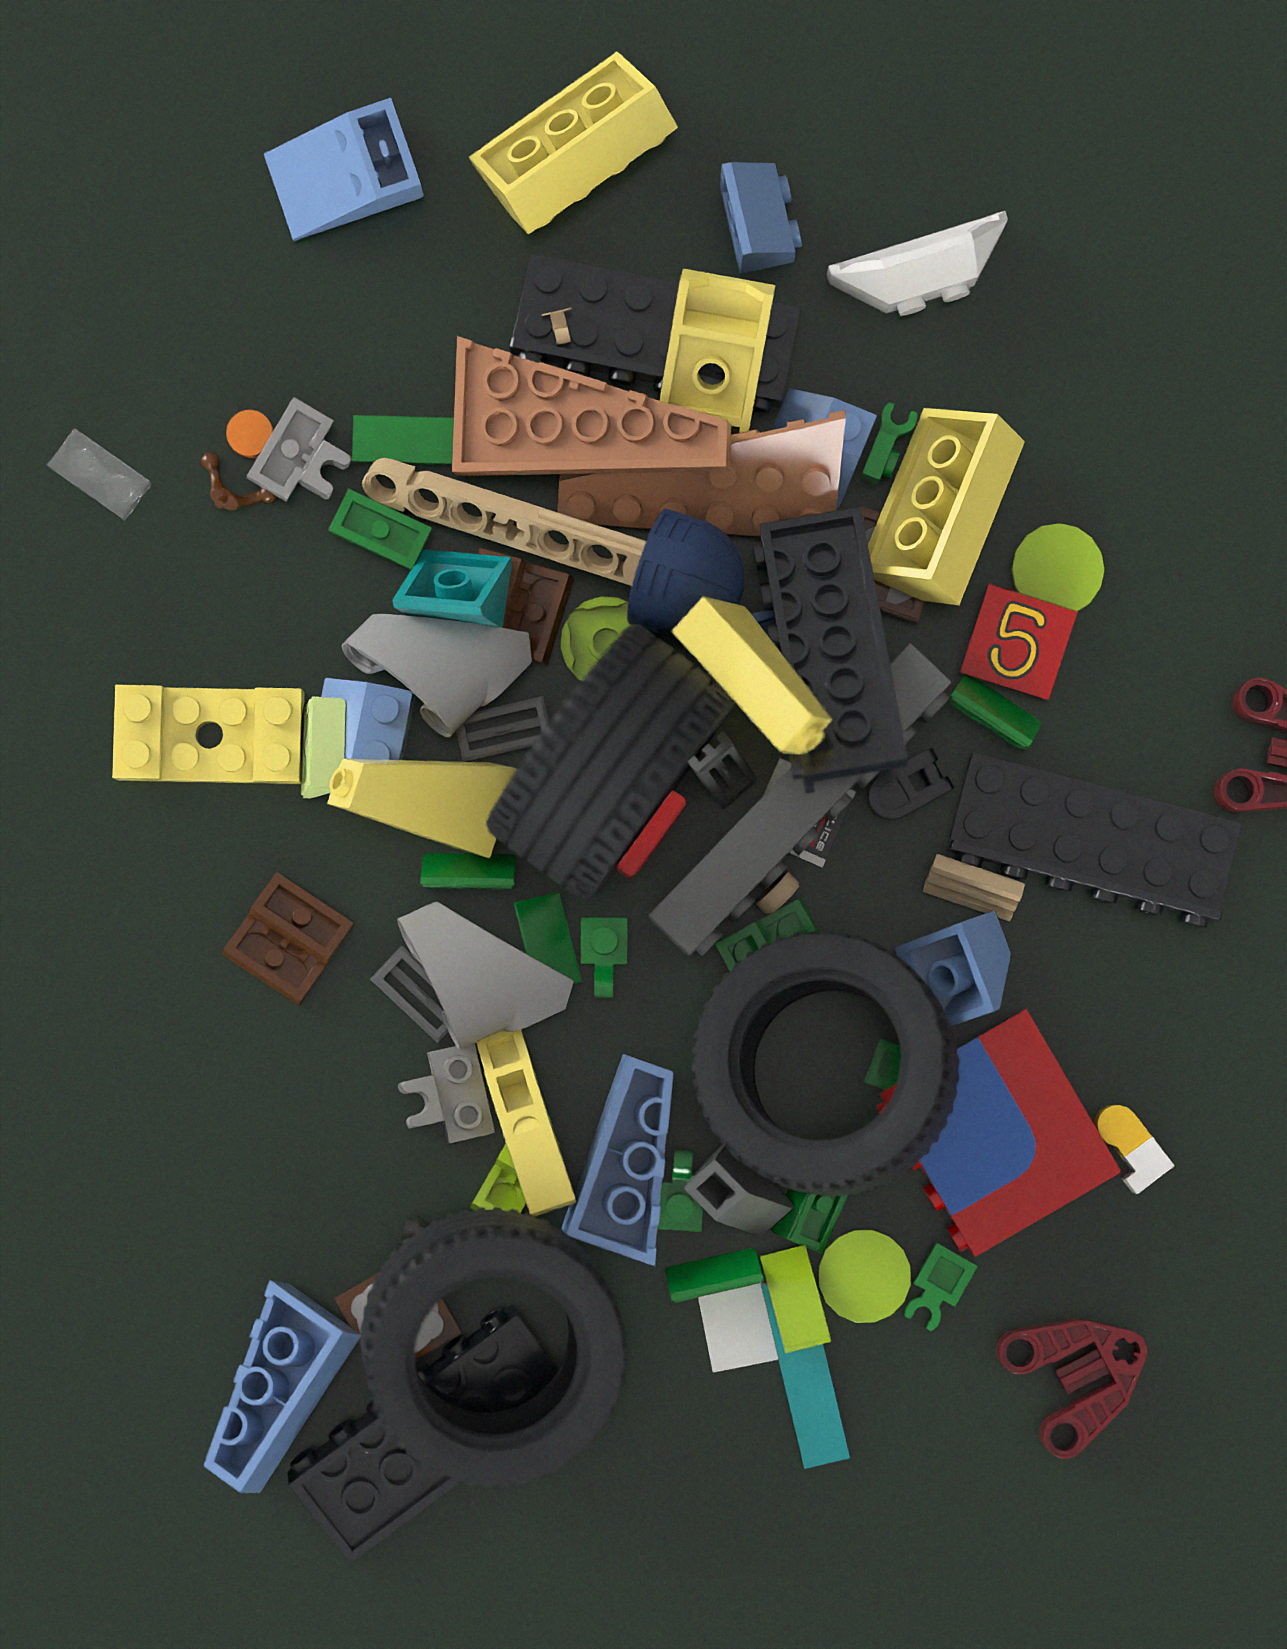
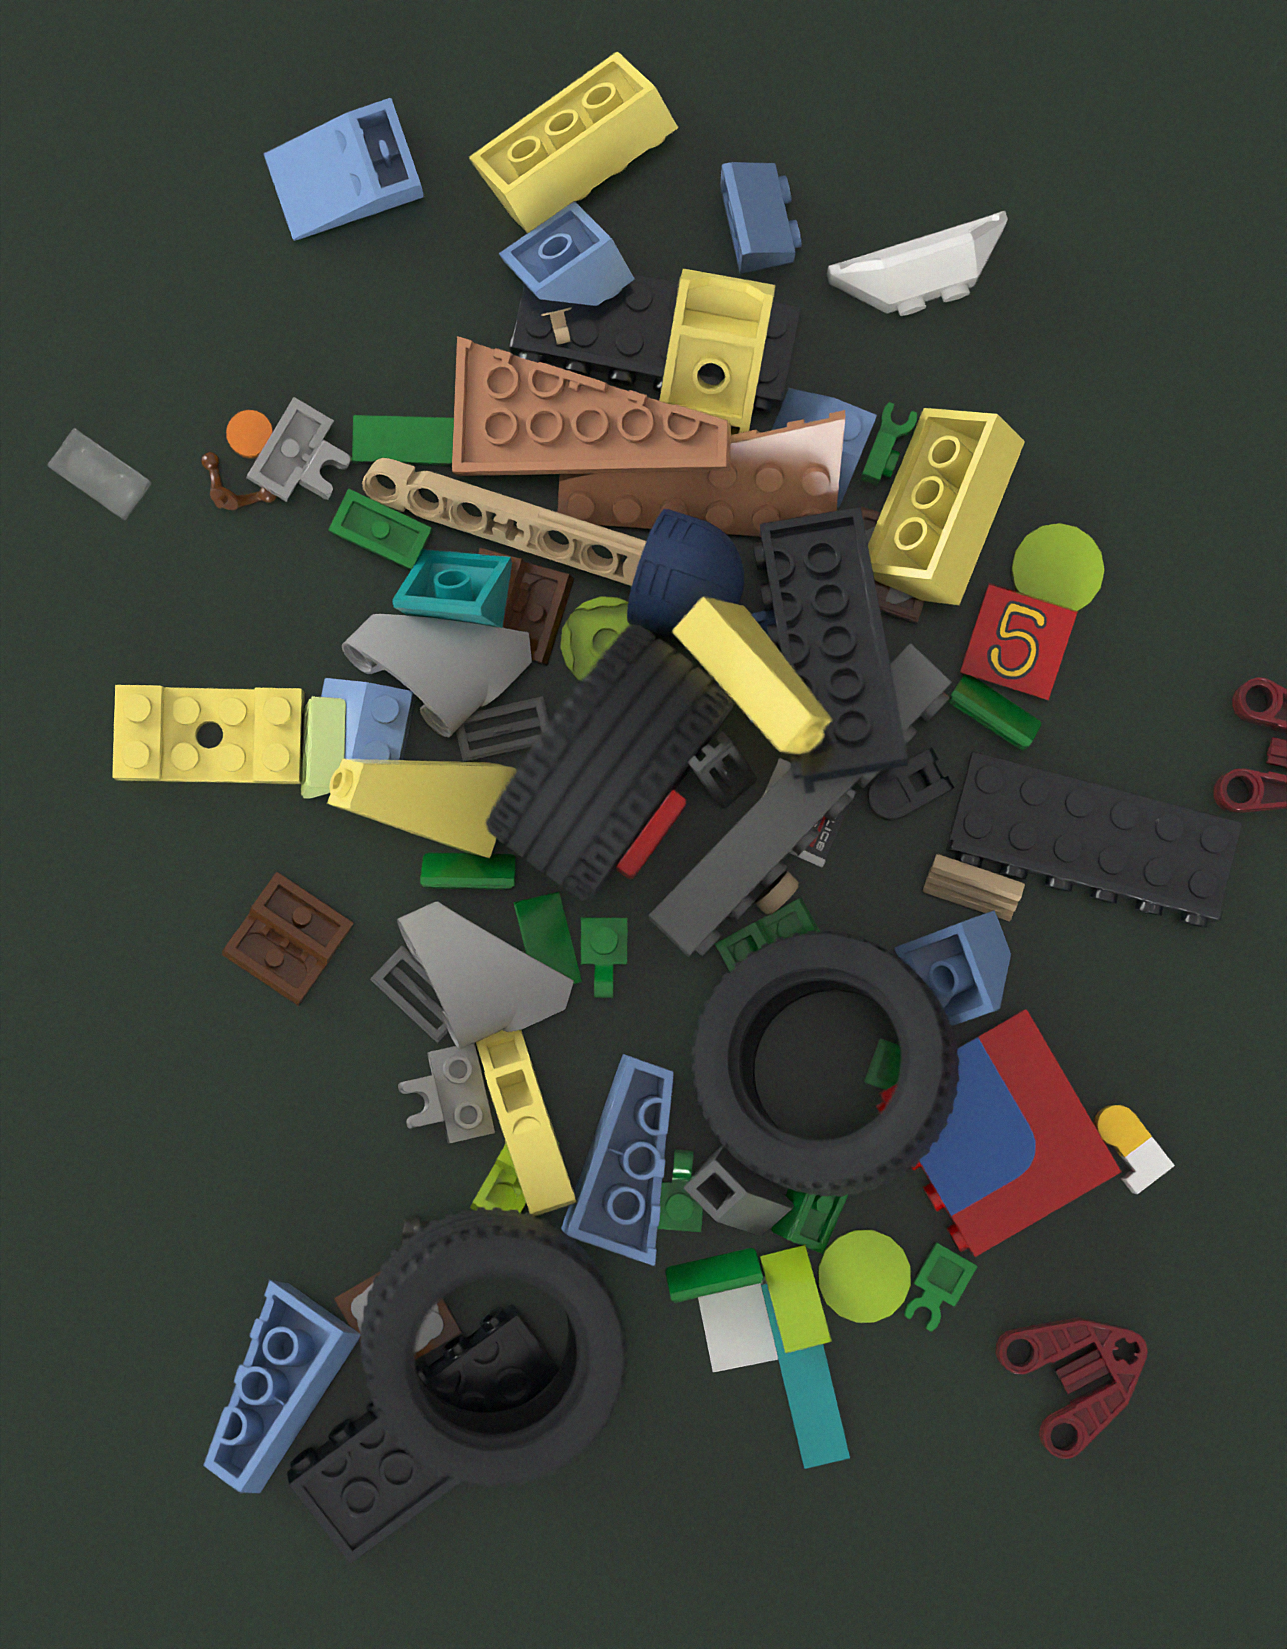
none -> medium blue slope [499,201,635,306]

